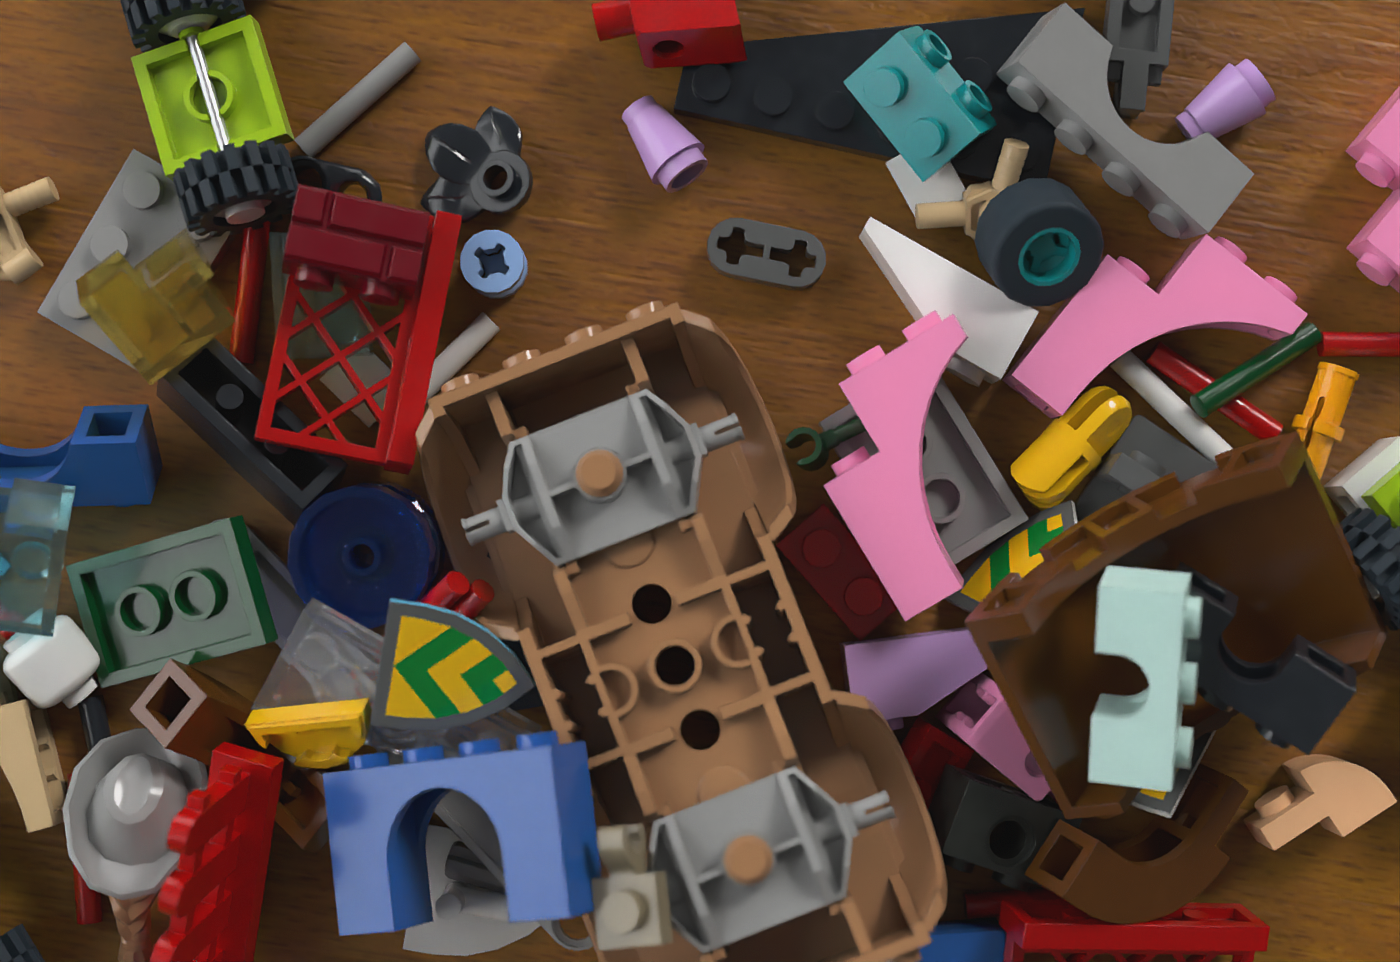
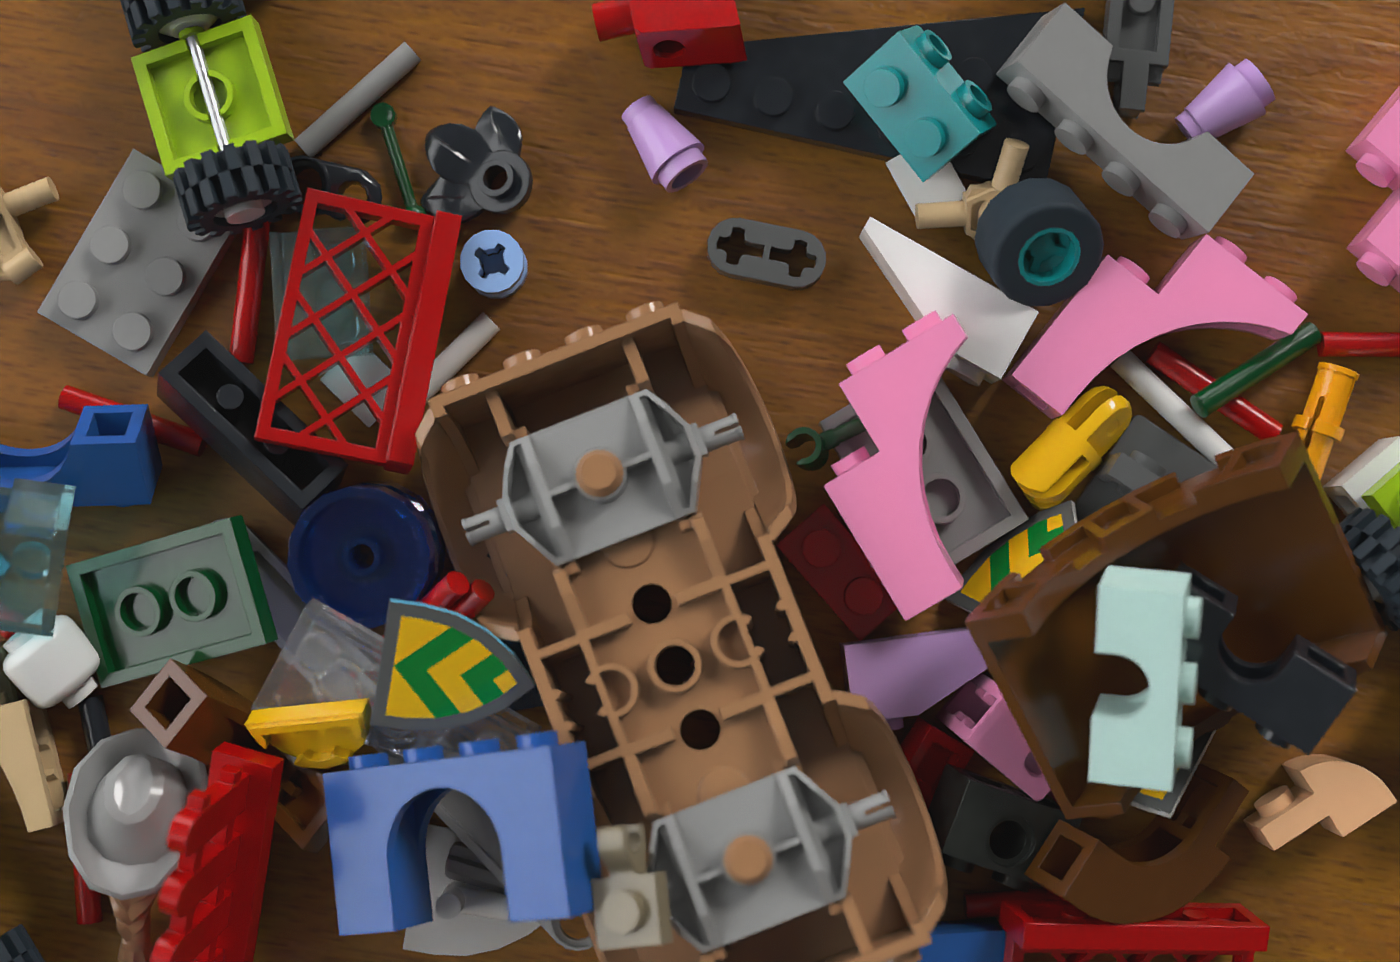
clear yellow plate [76,228,236,386] -> none
dark red brick [282,184,430,306] -> none
none -> red piece [58,385,207,457]
none -> dark green hinge [370,103,427,214]

